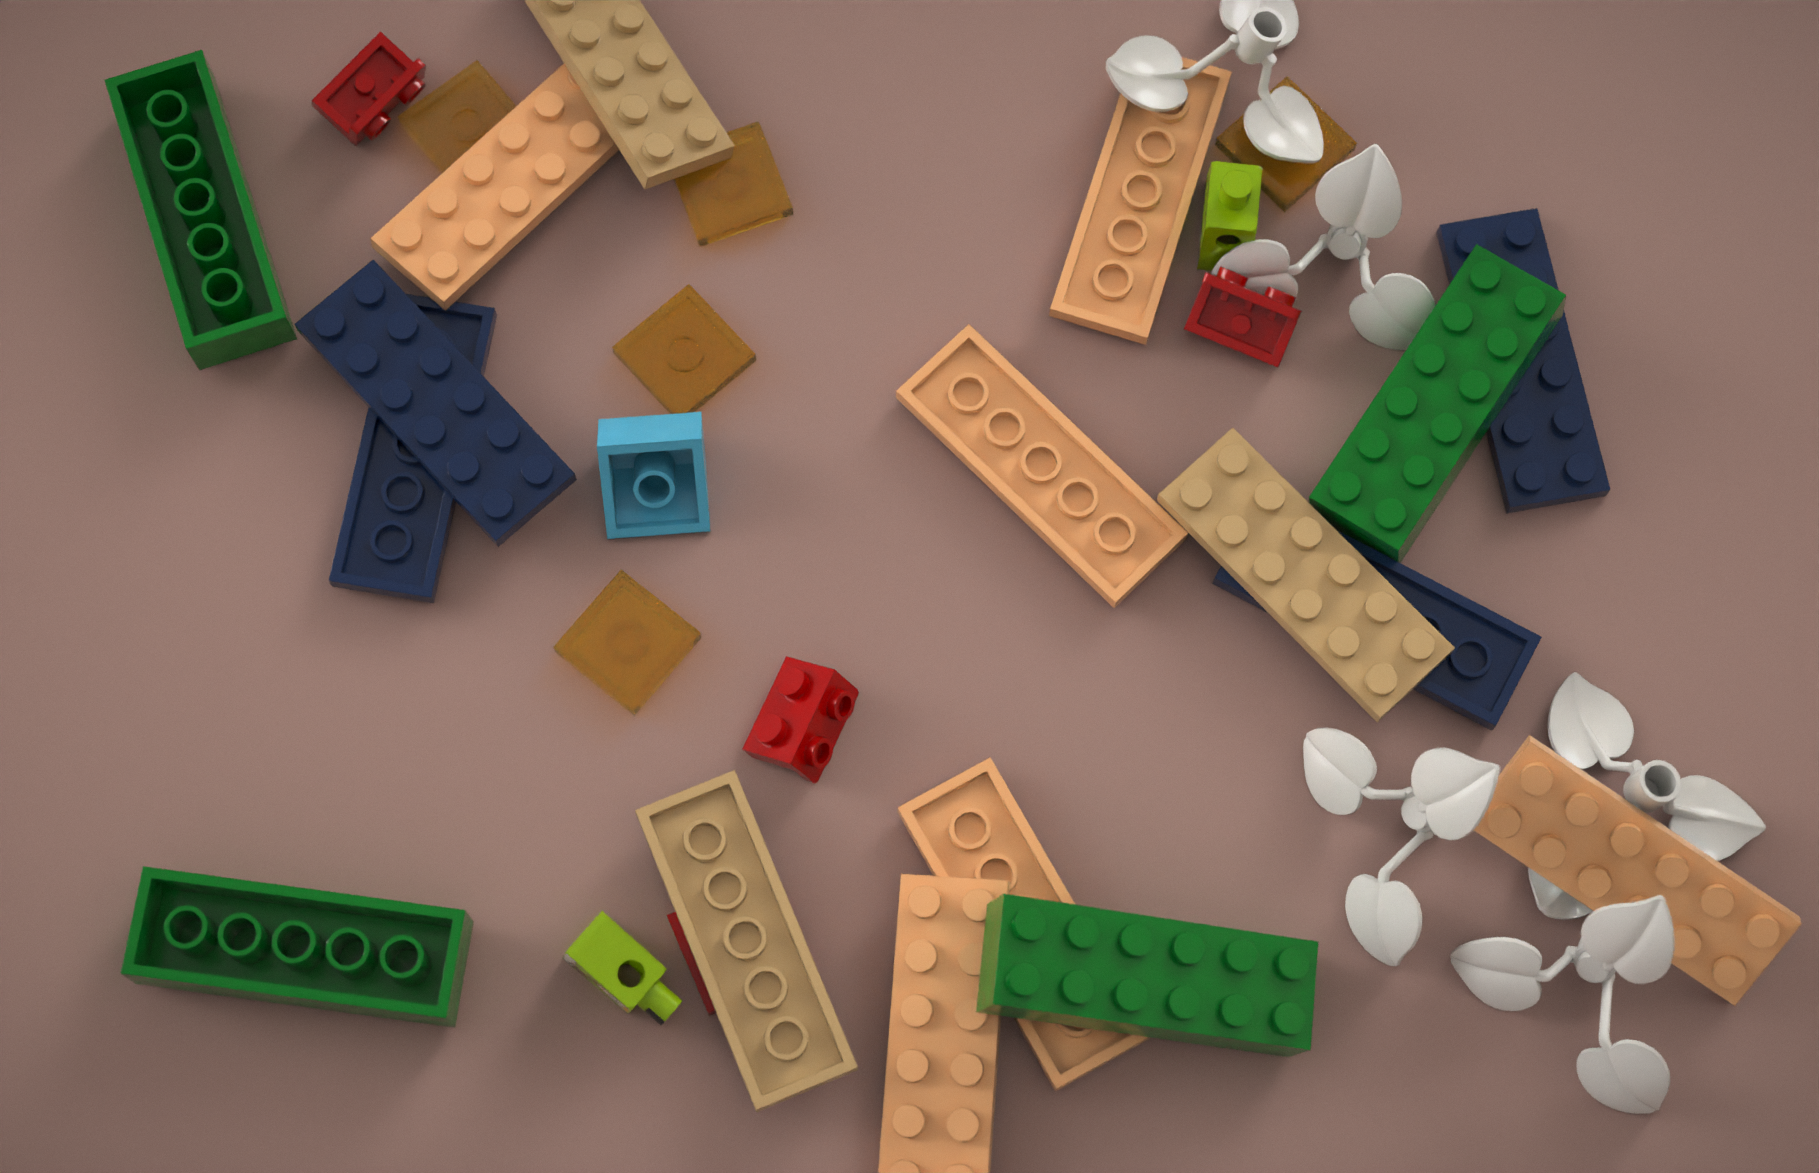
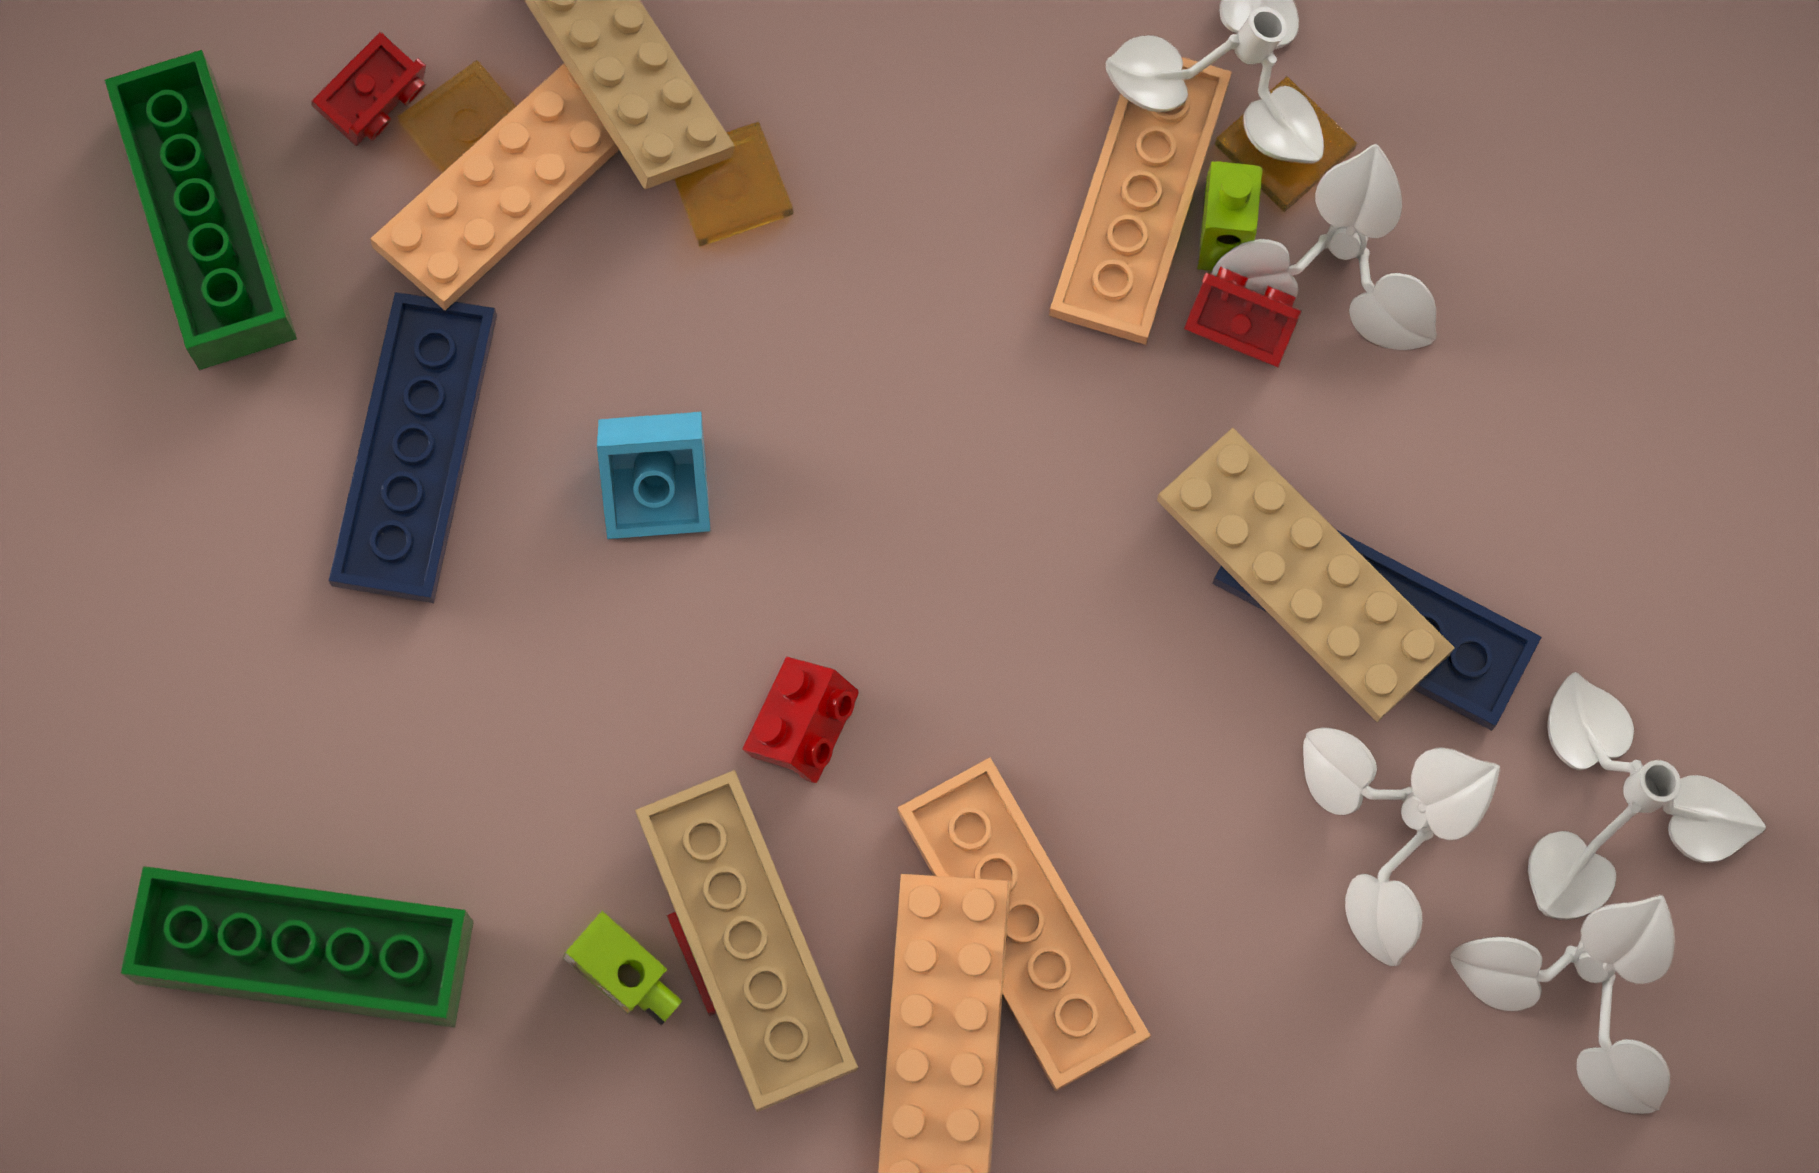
dark blue plate [295,260,577,547] -> none
clear yellow tile [553,570,702,716] -> none
clear yellow tile [612,284,756,414] -> none
light nougat plate [896,324,1188,608] -> none
green brick [976,894,1318,1057] -> none
green brick [1309,244,1566,563] -> none
dark blue plate [1436,208,1610,514] -> none
light nougat plate [1474,735,1802,1006] -> none

